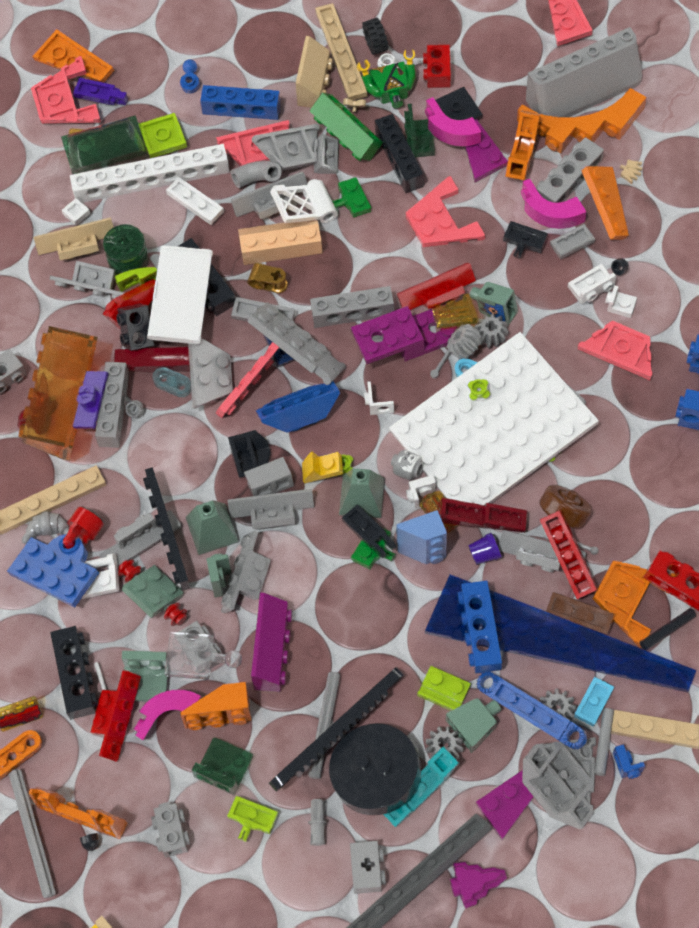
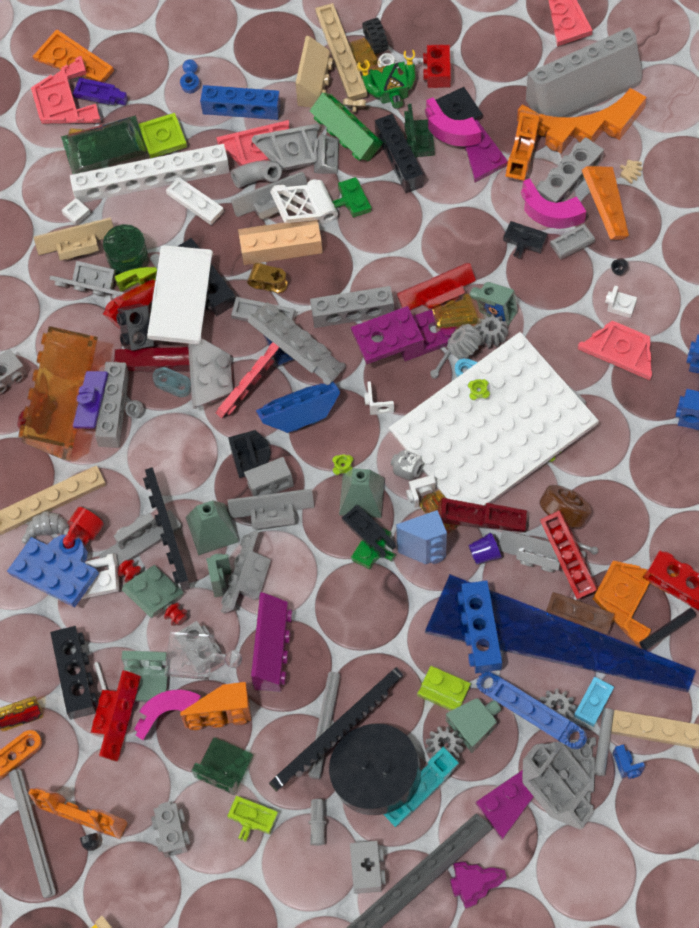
yellow slope [302,451,343,483] -> none
coral wing [406,176,485,247] -> none
white bracket [568,264,616,305] -> none
none -> clear yellow slope [348,38,377,69]

